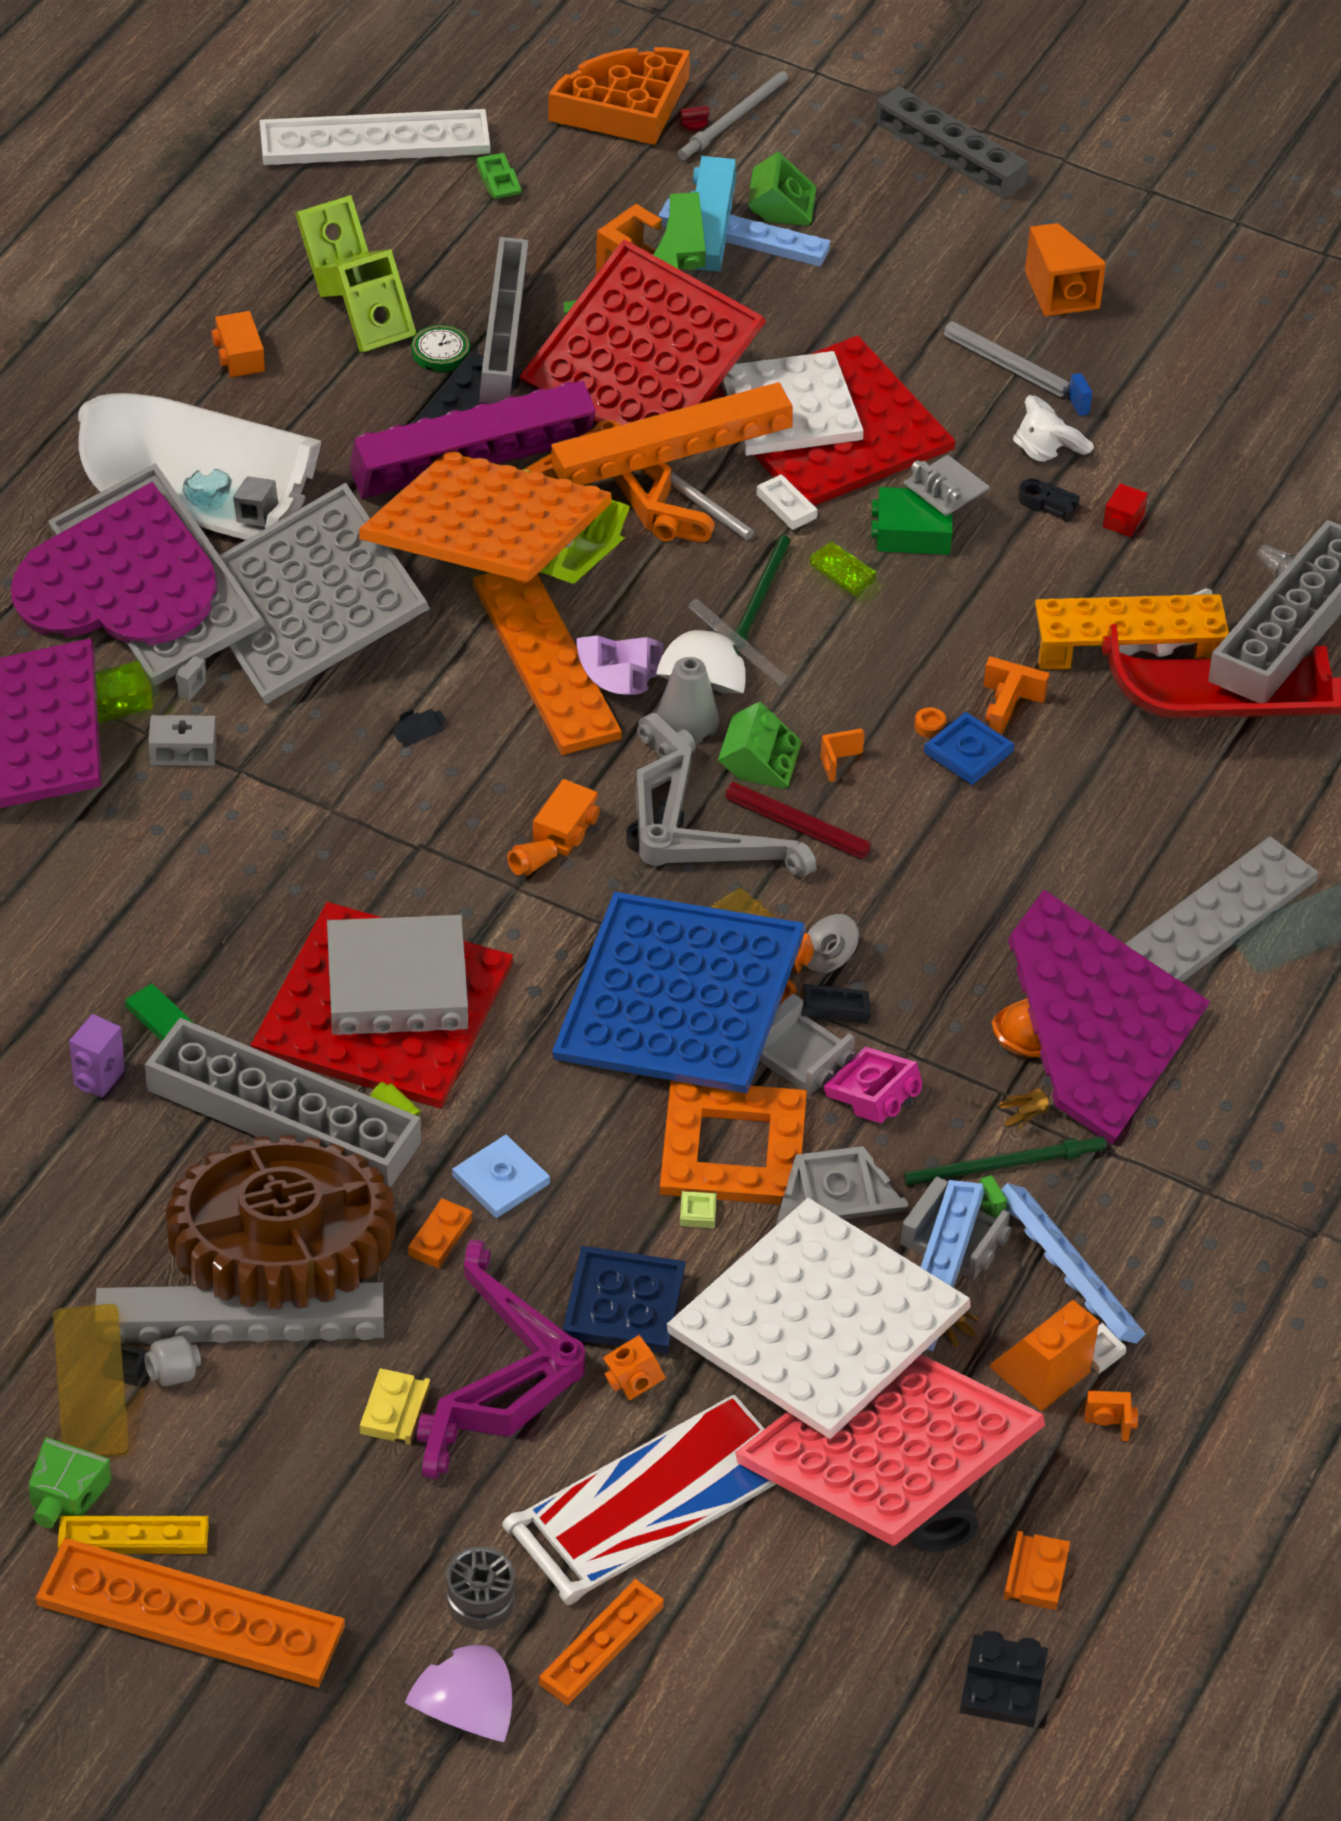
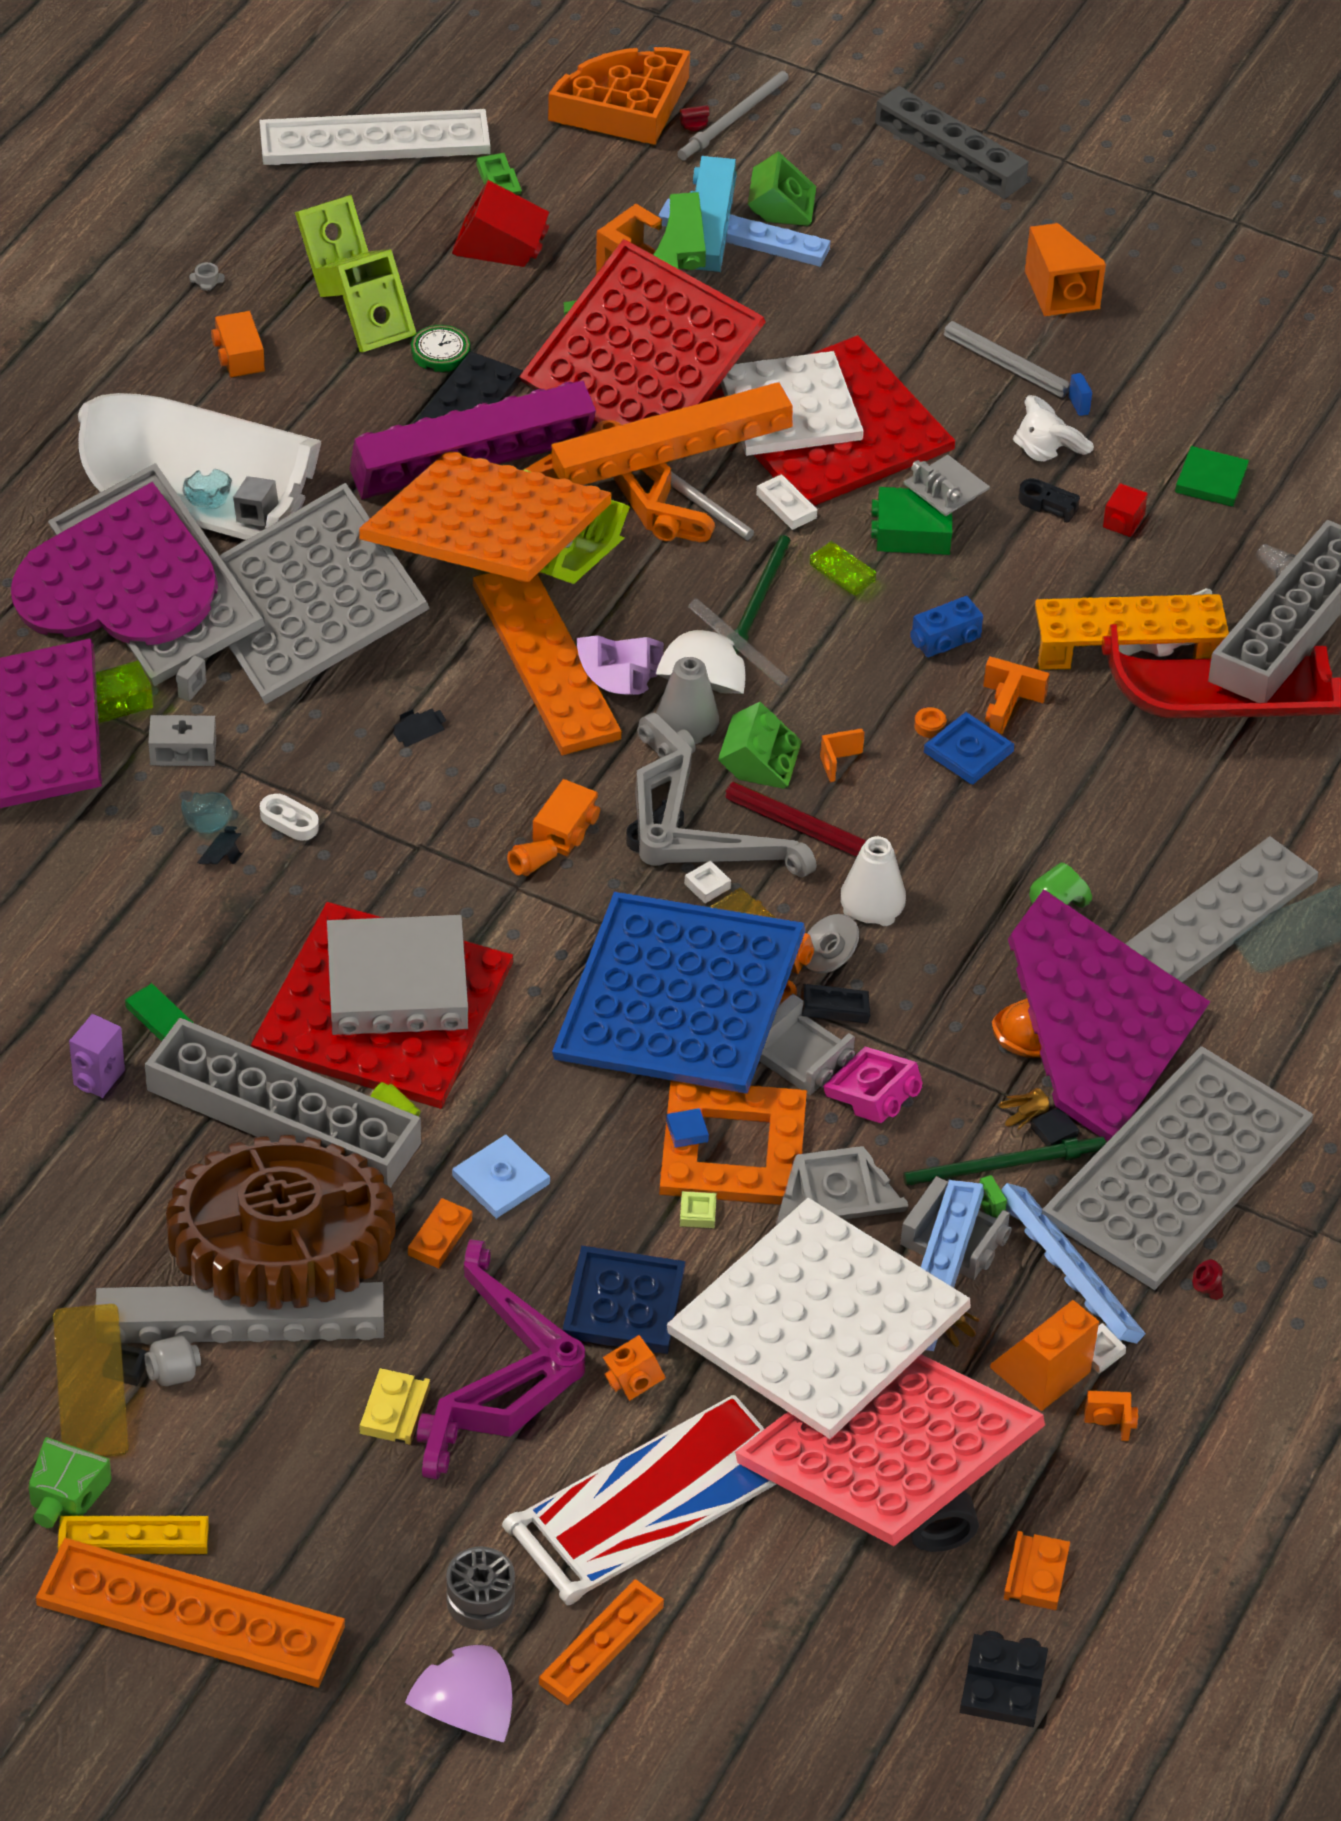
light grey brick [479,237,528,404] -> none
none -> clear light blue hair [181,792,233,835]
none -> light grey plate [189,262,225,291]
none -> black piece [197,826,245,865]
none -> white plate [260,794,319,841]
none -> red slope [452,180,550,267]
none -> blue tile [666,1108,709,1148]
none -> white plate [684,861,731,903]
none -> white cone [841,836,906,926]
none -> blue brick [910,596,983,658]
none -> bright green helmet [1029,862,1092,908]
none -> black tile [1030,1108,1079,1146]
none -> light grey plate [1041,1046,1314,1290]
none -> green tile [1175,446,1249,507]
none -> dark red plate [1192,1259,1224,1300]

